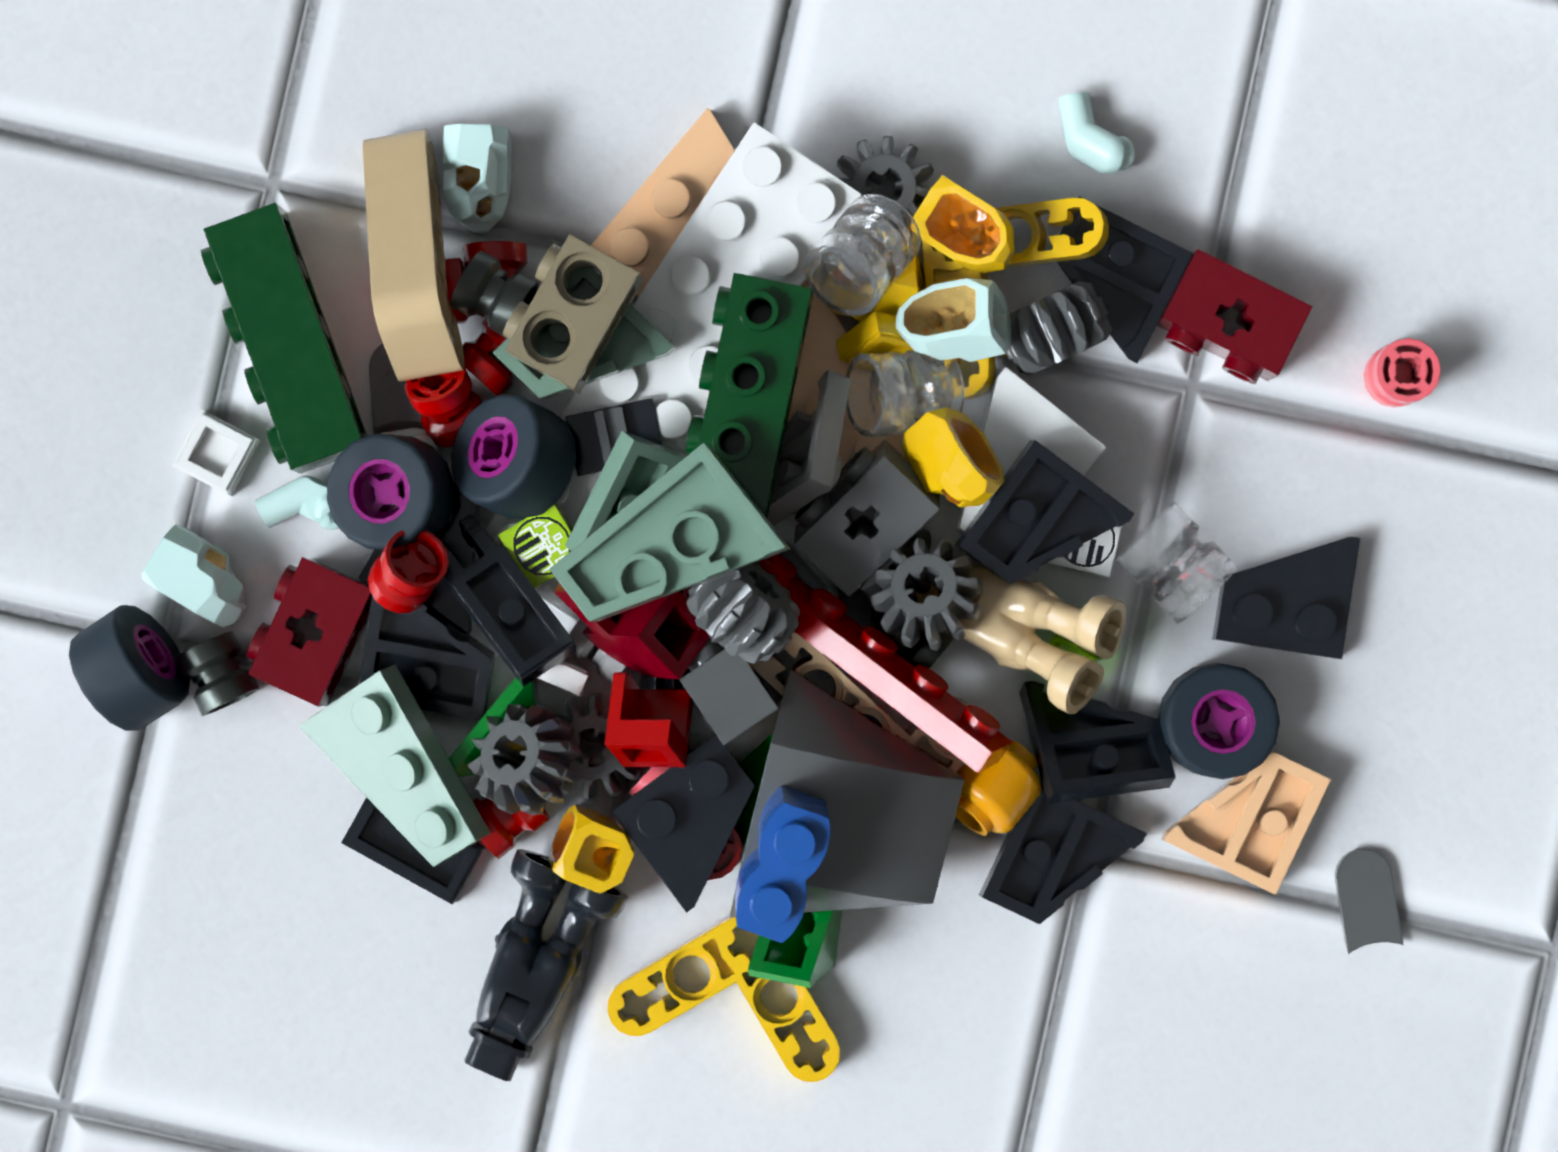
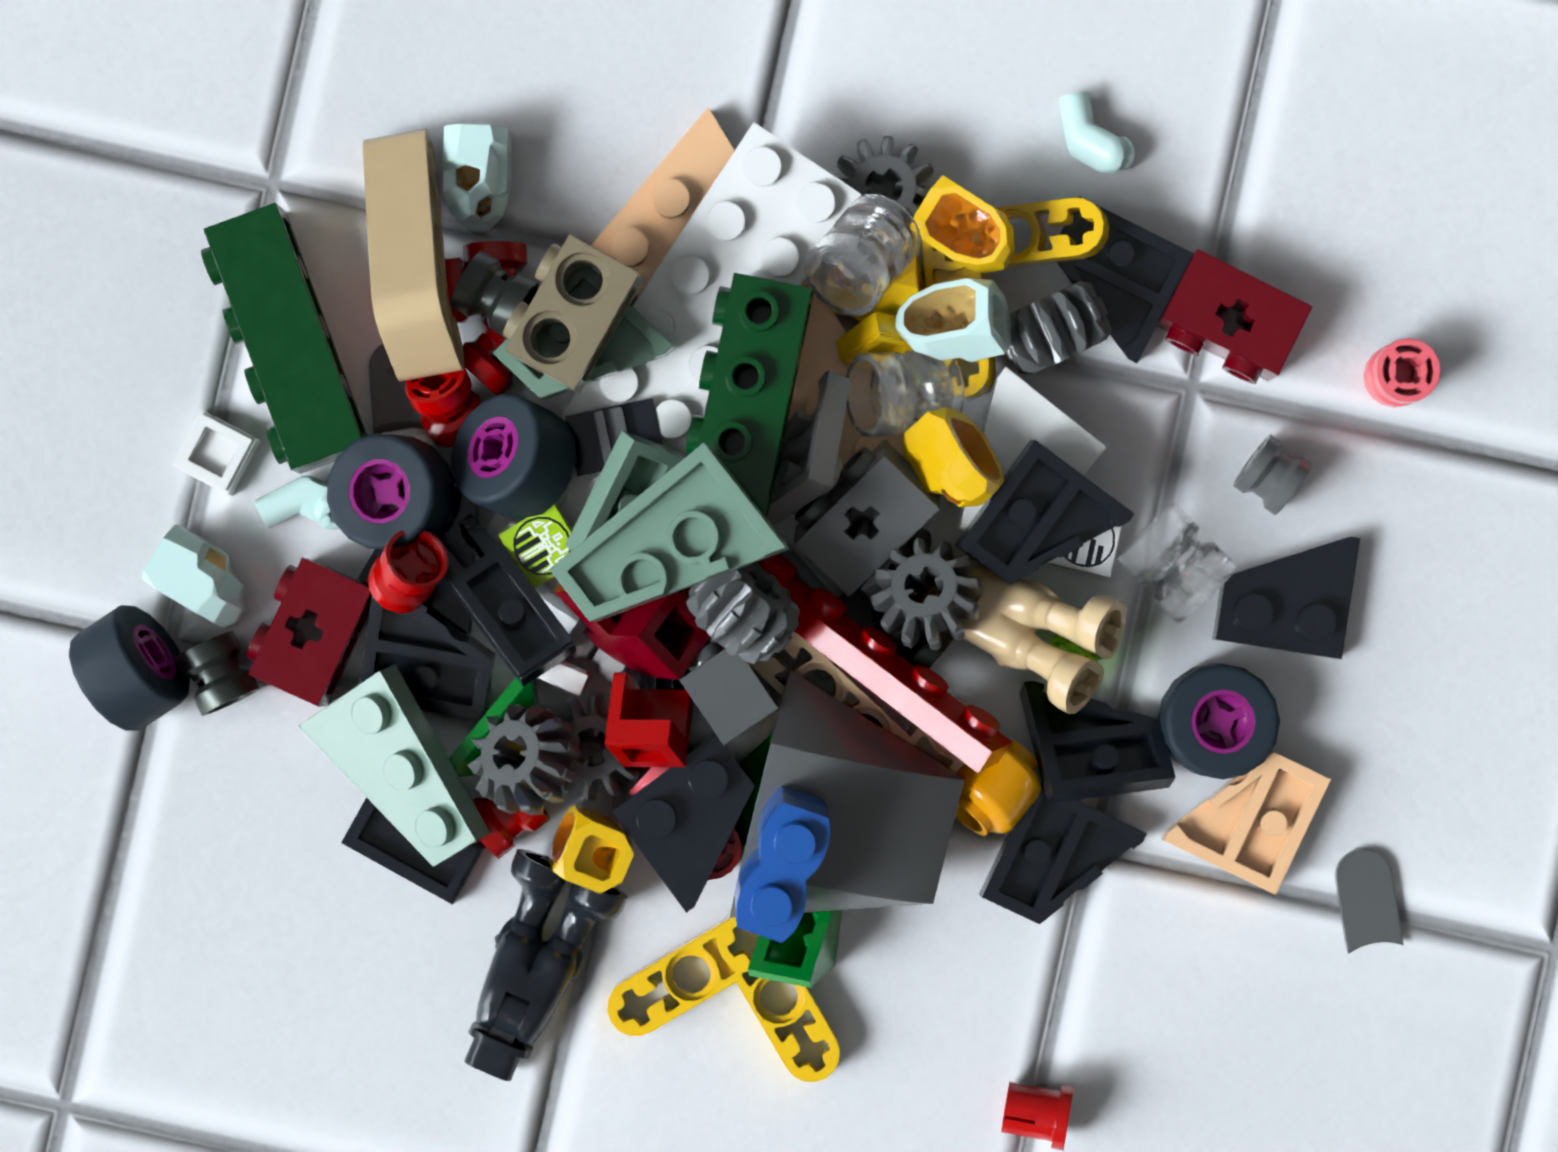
none -> red bush [1001,1081,1074,1151]
none -> dark grey wheel [1233,434,1312,515]

